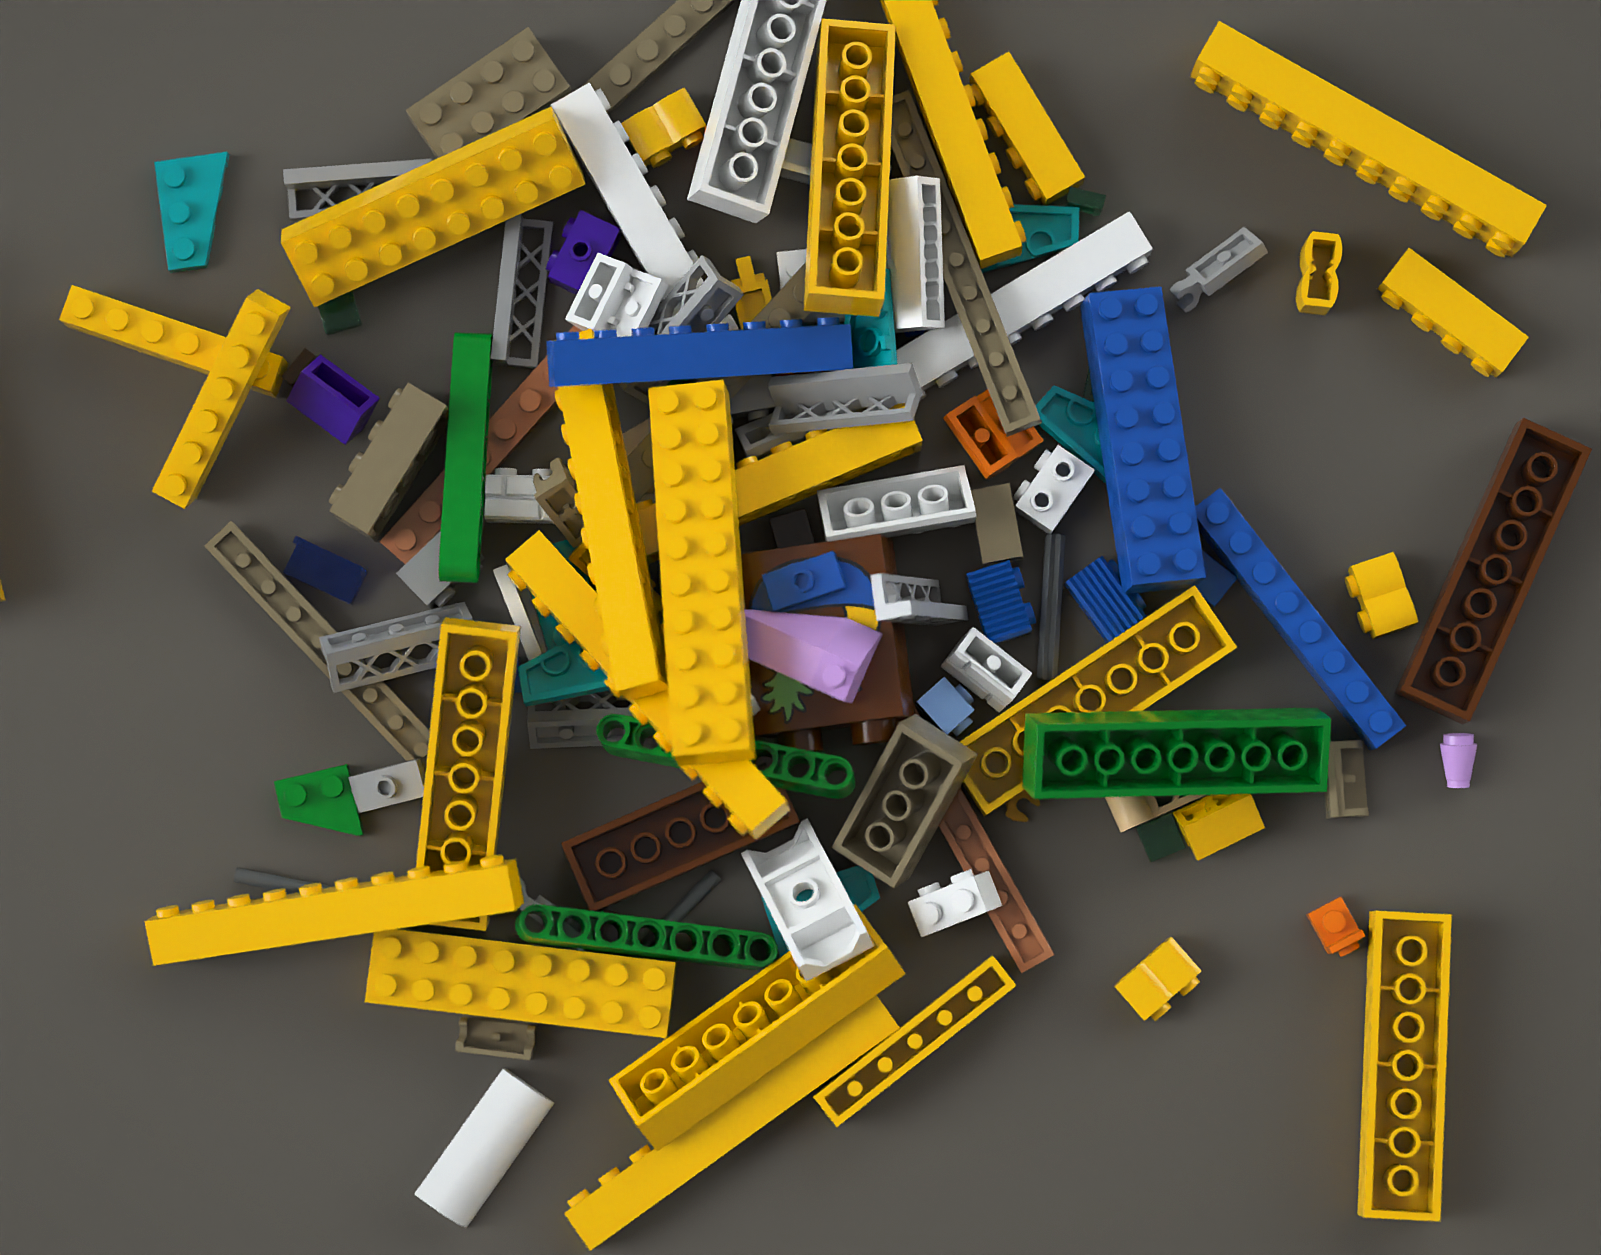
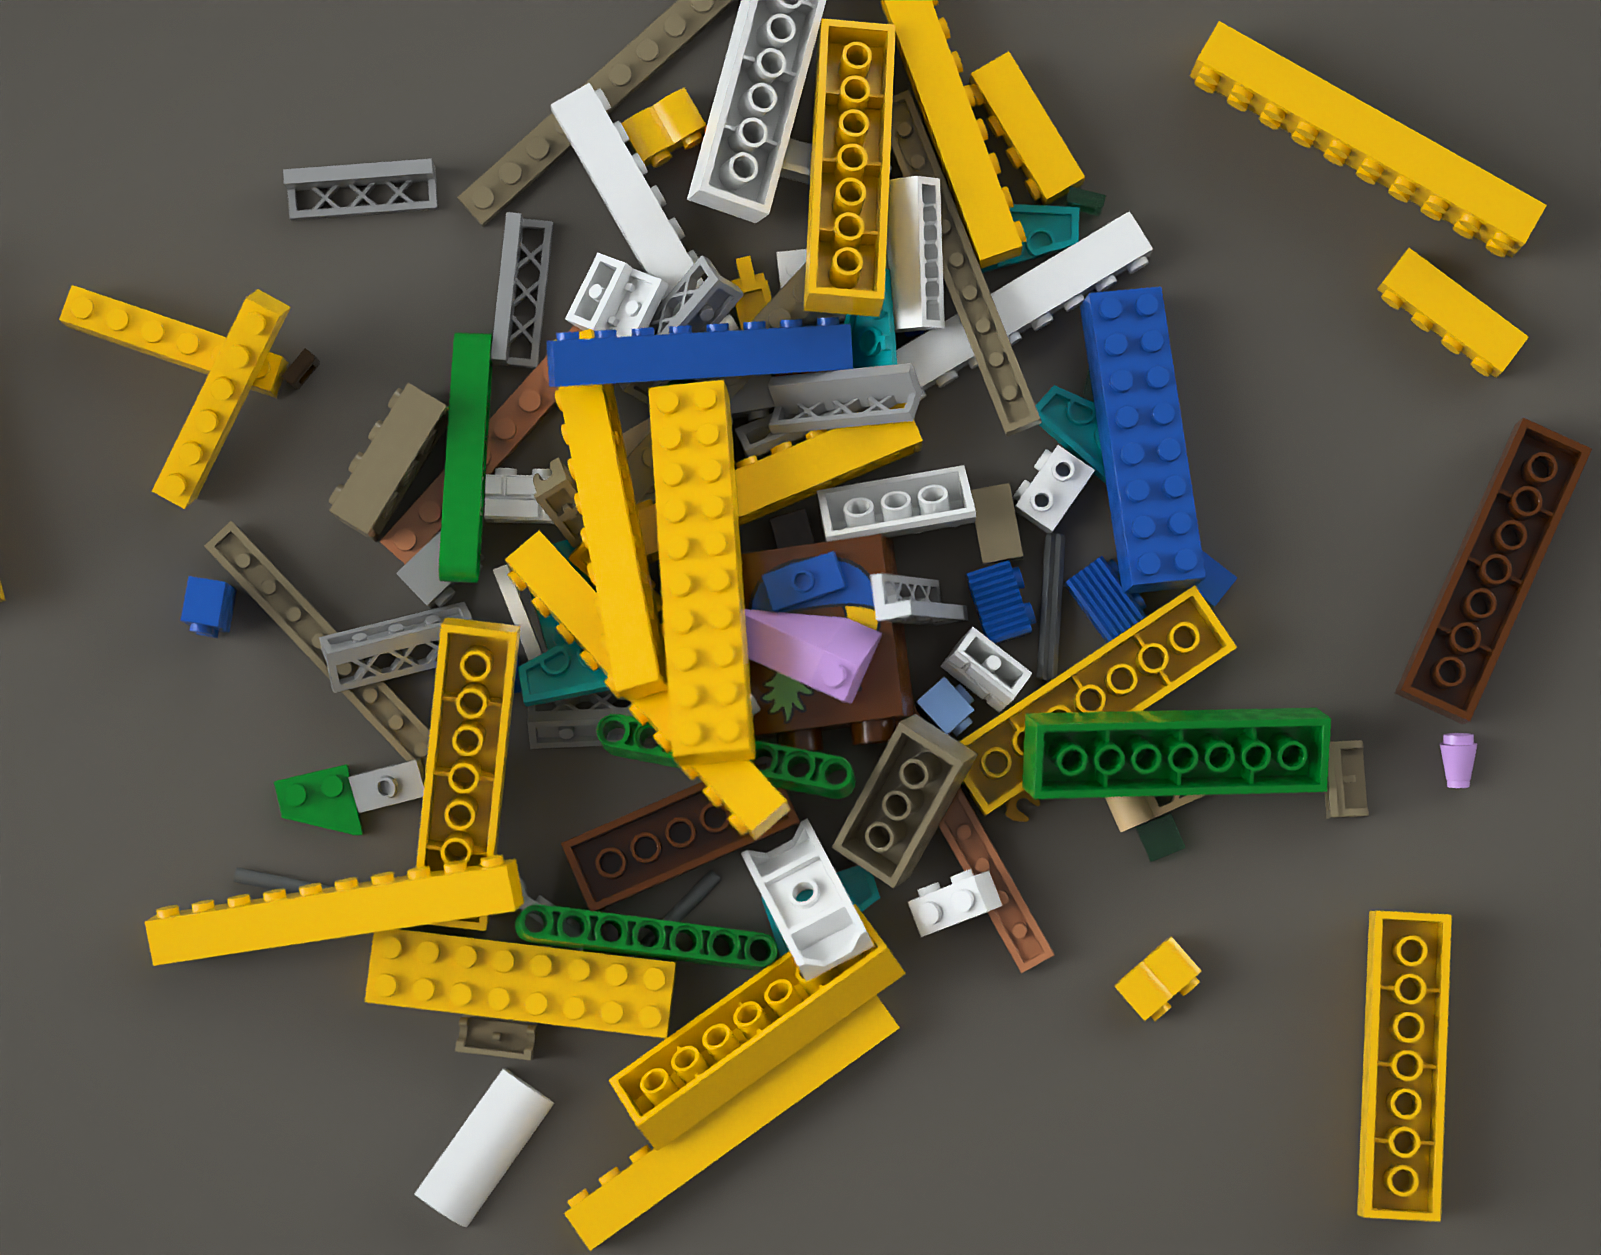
teal wing [154,152,230,273] -> none
yellow brick [281,106,585,307] -> none
clear blue panel [283,536,368,605] -> none
dark purple brick [287,354,380,445] -> none
clear green tile [318,290,363,335] -> none
dark tan brick [406,27,572,158] -> none
dark purple brick [546,210,622,295] -> none
yellow brick [813,955,1017,1127] -> none
orange brick [943,389,1044,480] -> none
light grey plate [1170,227,1268,312] -> none
yellow hinge [1173,794,1265,861] -> none
blue brick [1195,488,1406,751] -> none
yellow brick [1296,231,1342,315] -> none
orange bracket [1306,896,1365,957] -> none
yellow brick [1345,552,1418,640] -> none
none -> blue brick [180,576,237,638]

